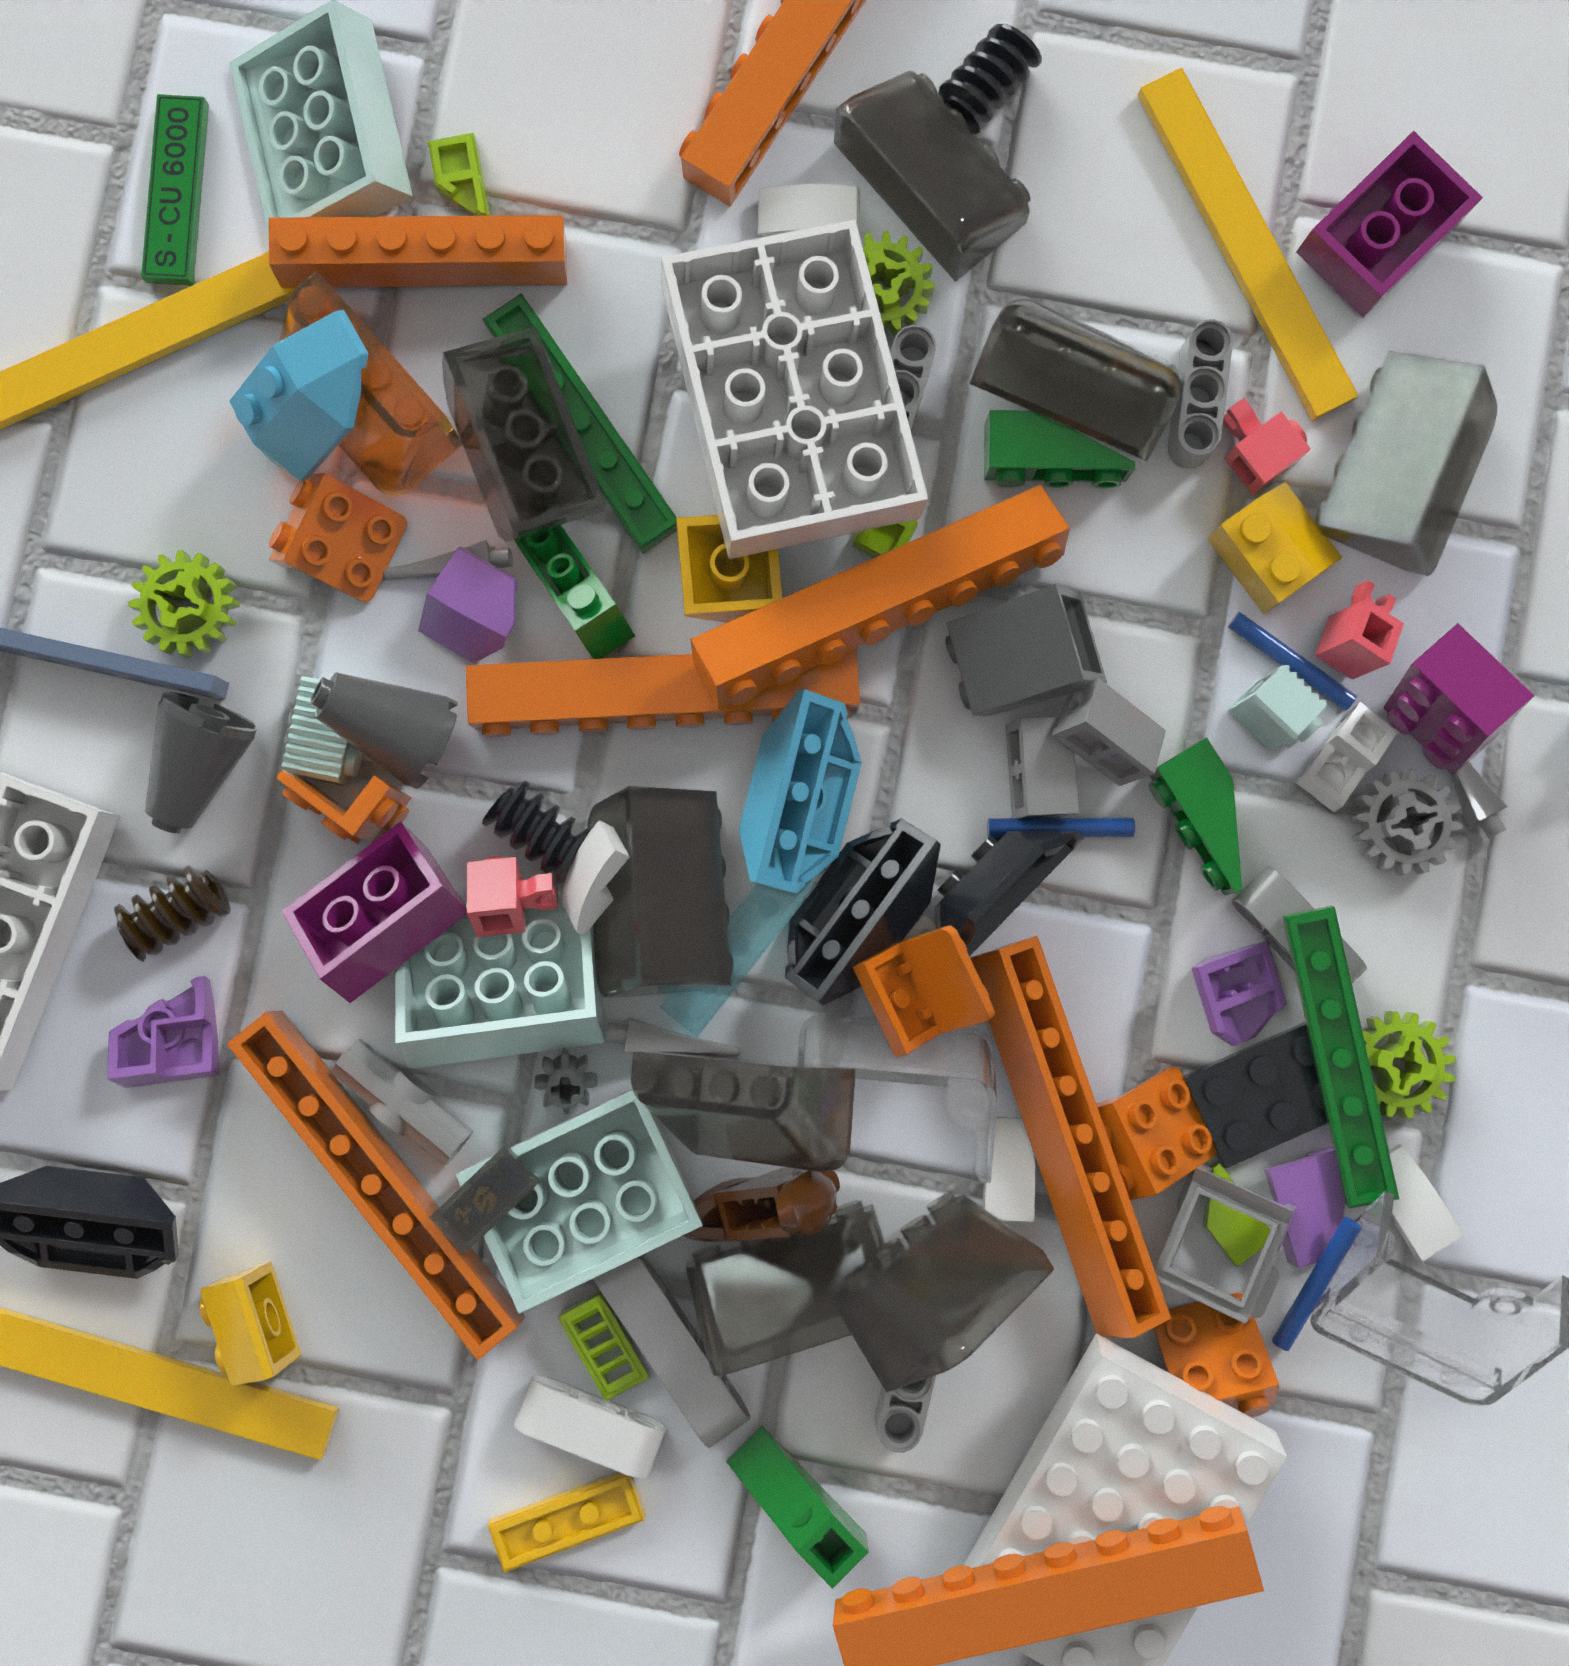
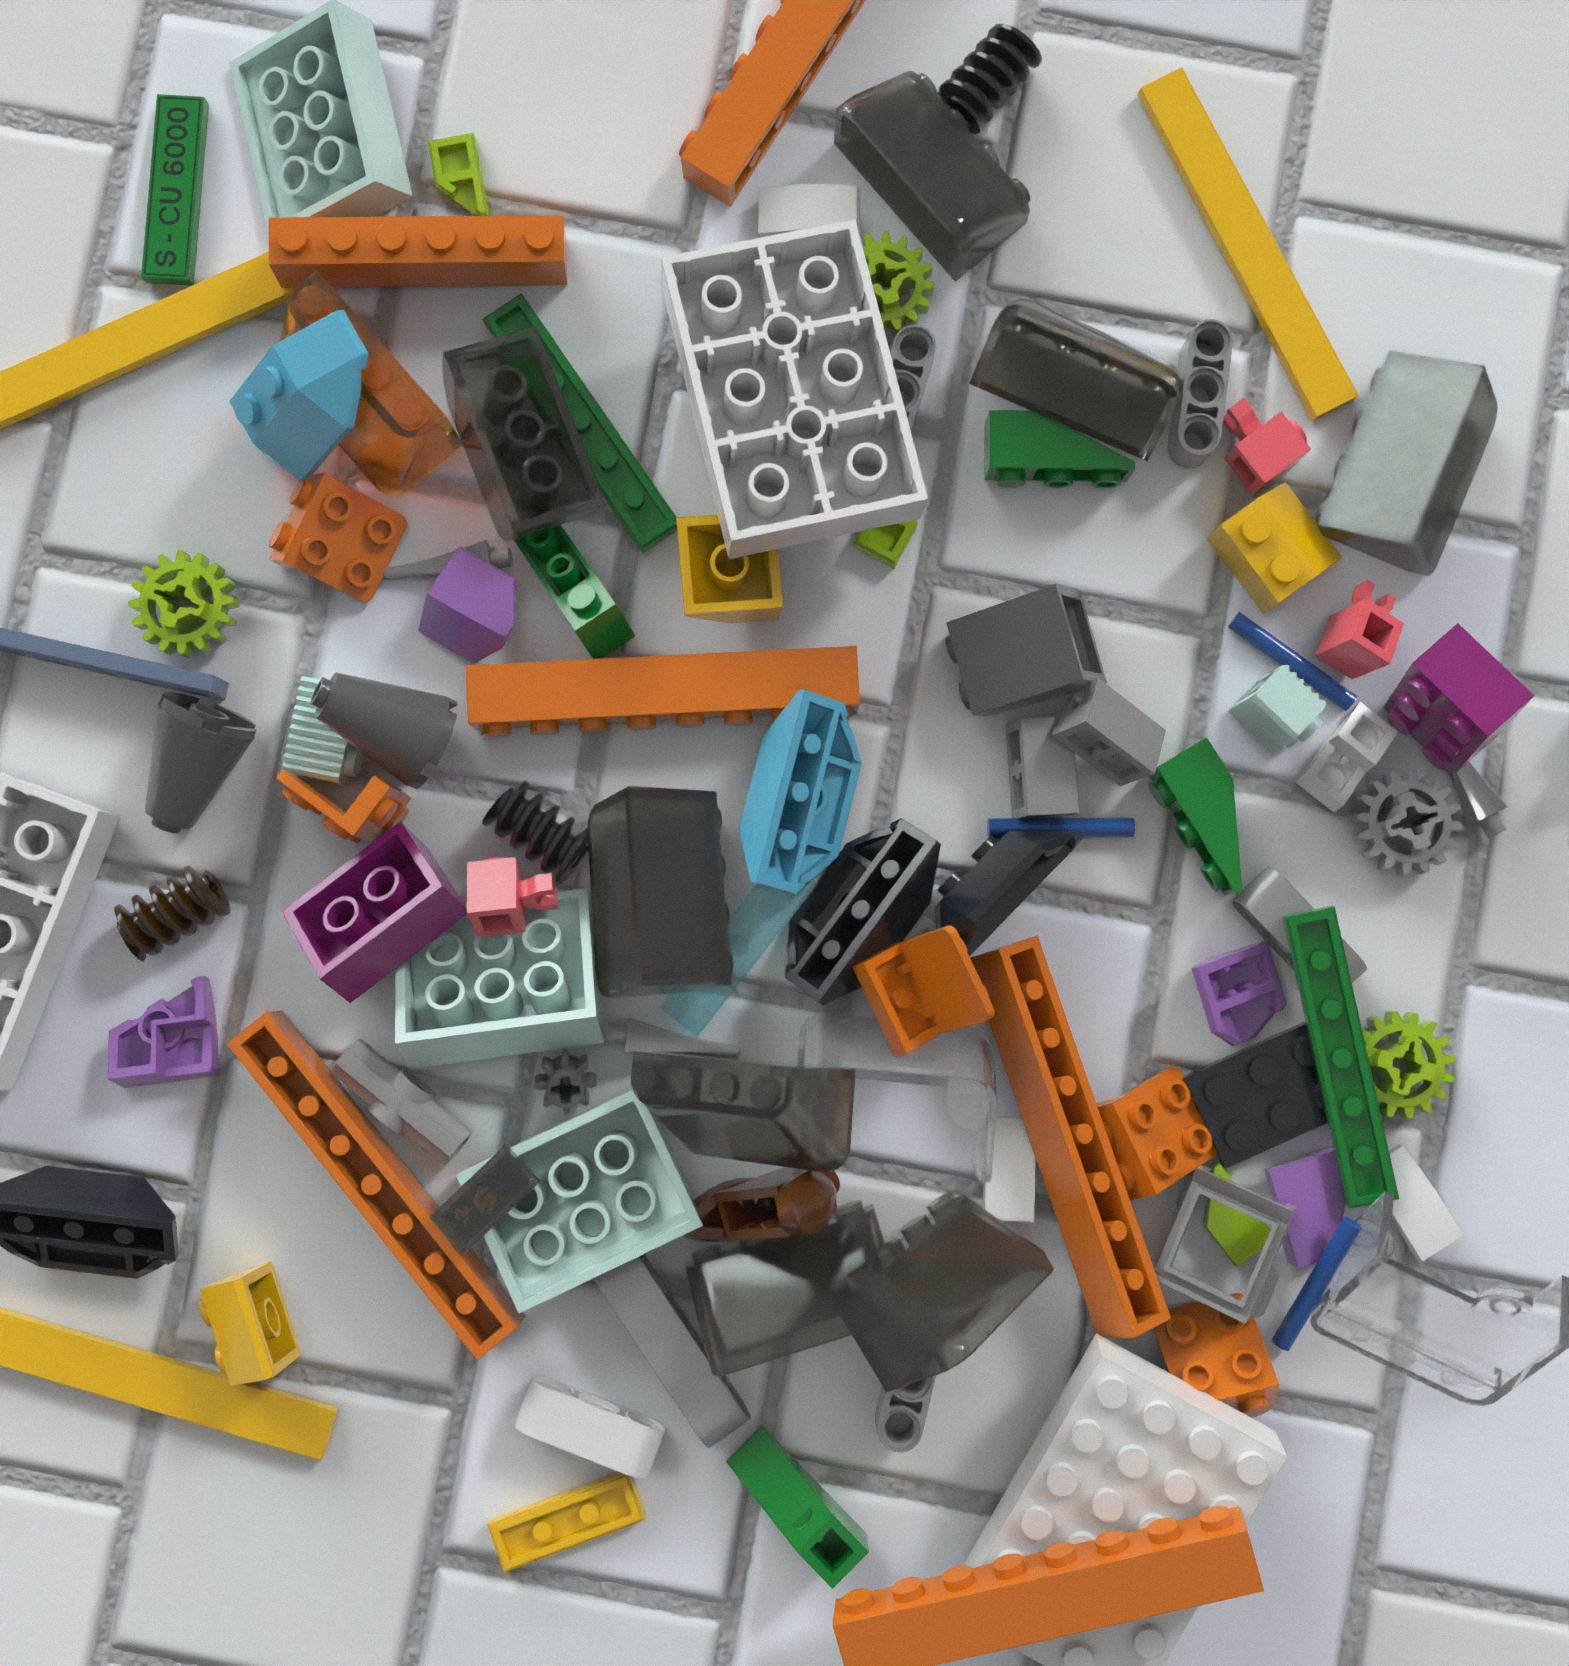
lime slope [558,1290,650,1401] -> none
white slope [561,820,630,935] -> none
orange brick [690,484,1070,710] -> none
magenta brick [1296,130,1483,318] -> none

